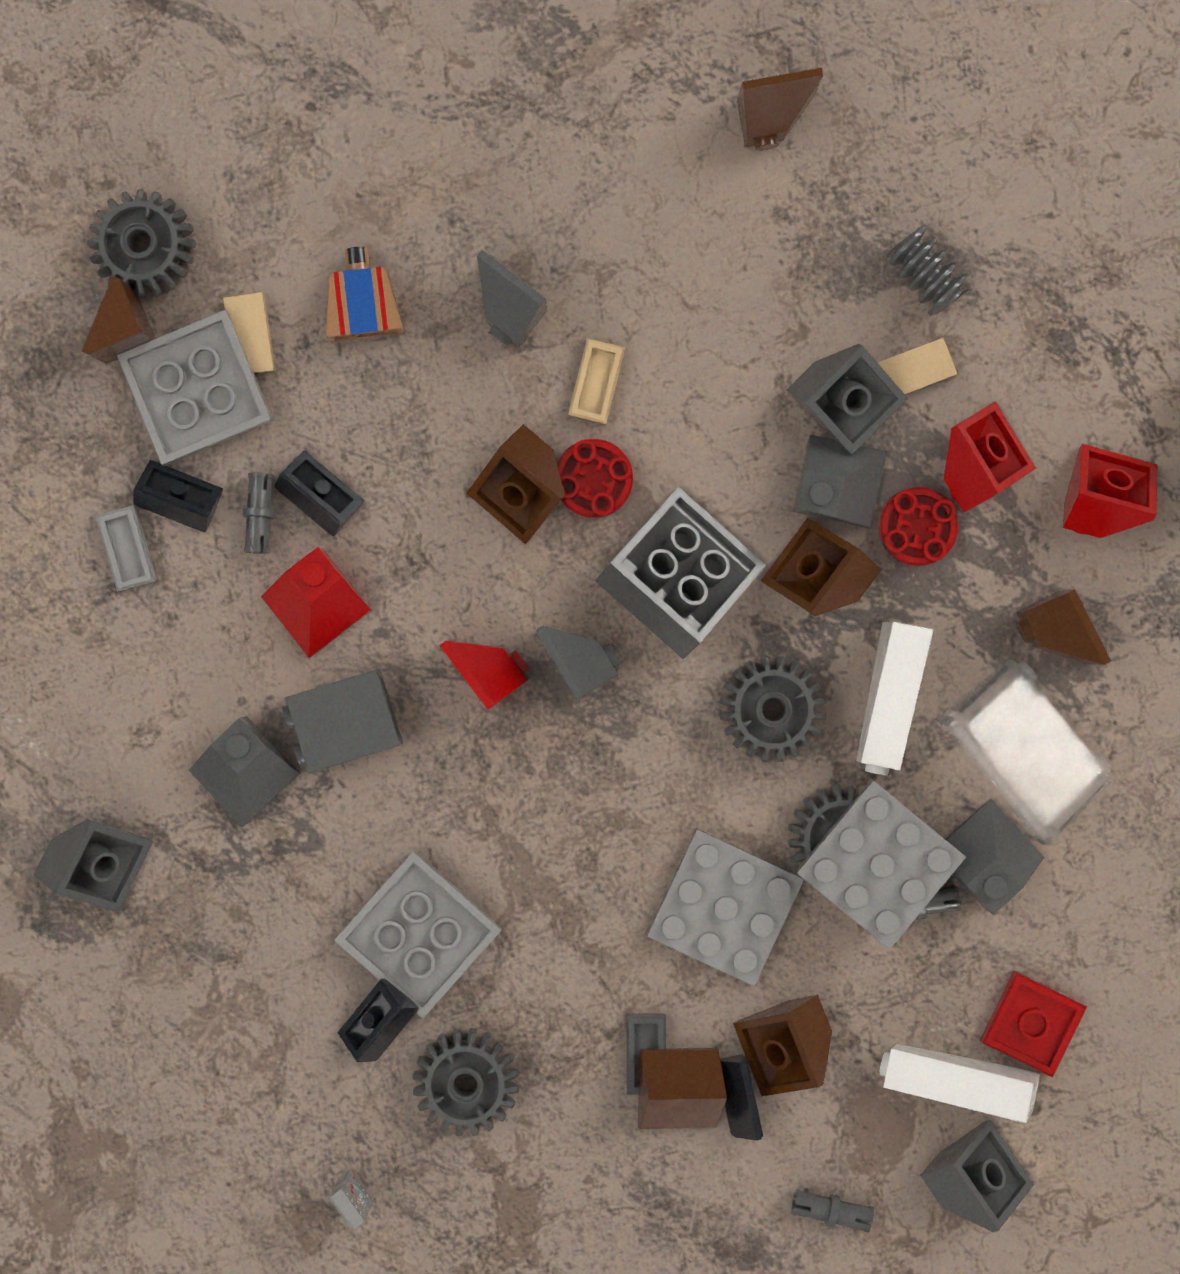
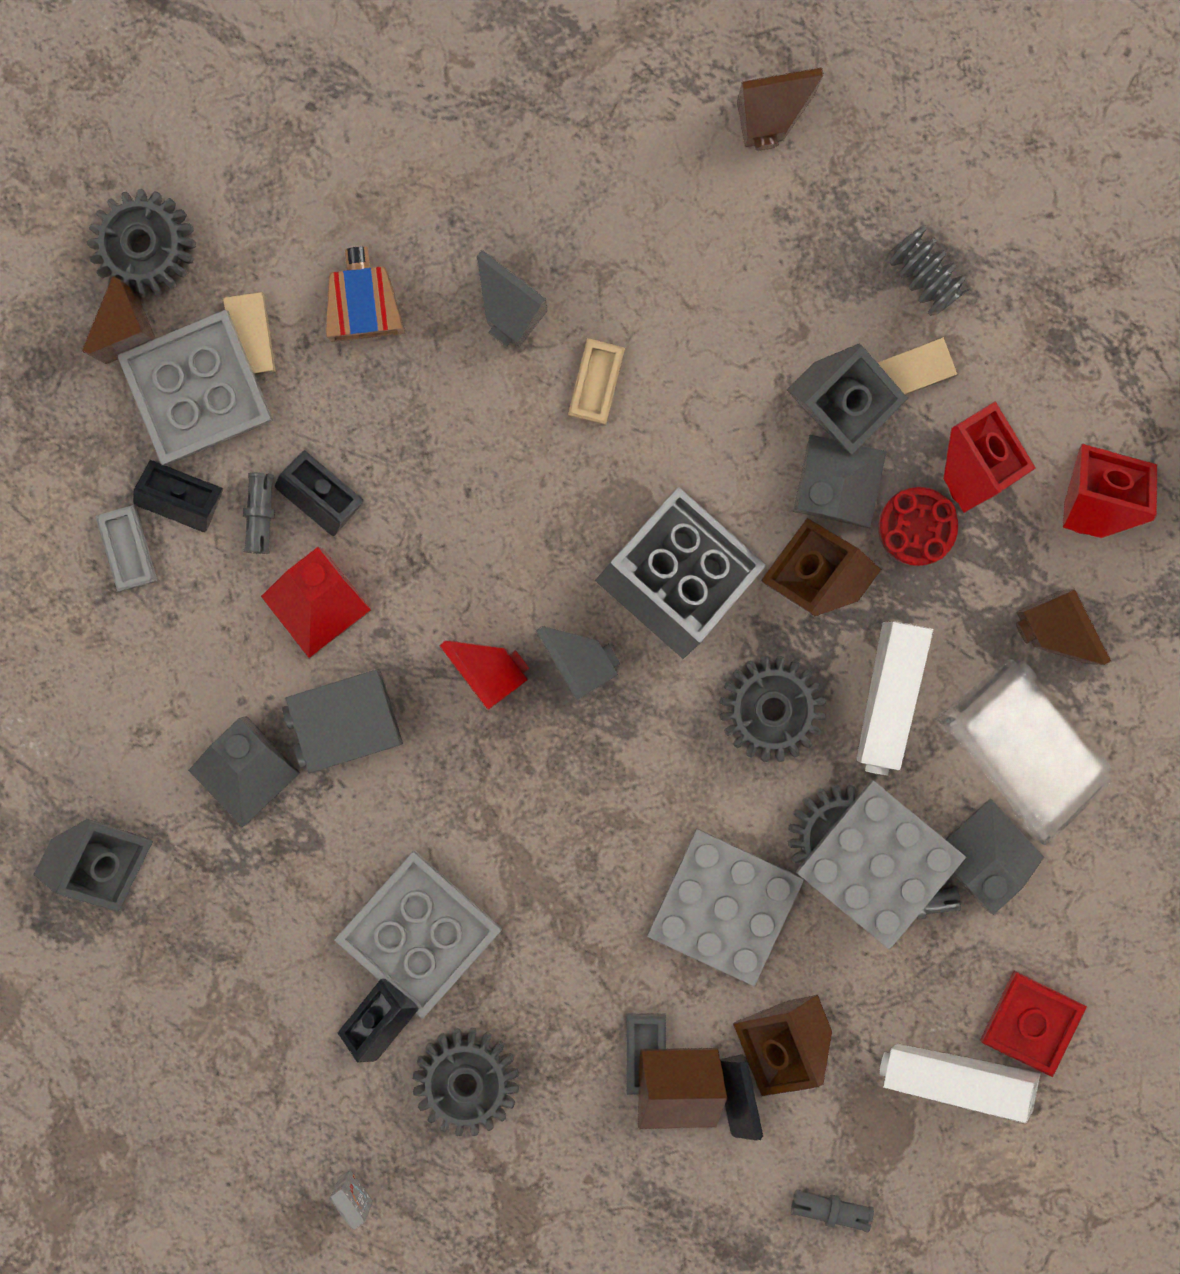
reddish brown slope [466,424,565,544] -> none
red tile [557,439,633,518] -> none
dark grey slope [920,1120,1034,1232] -> none

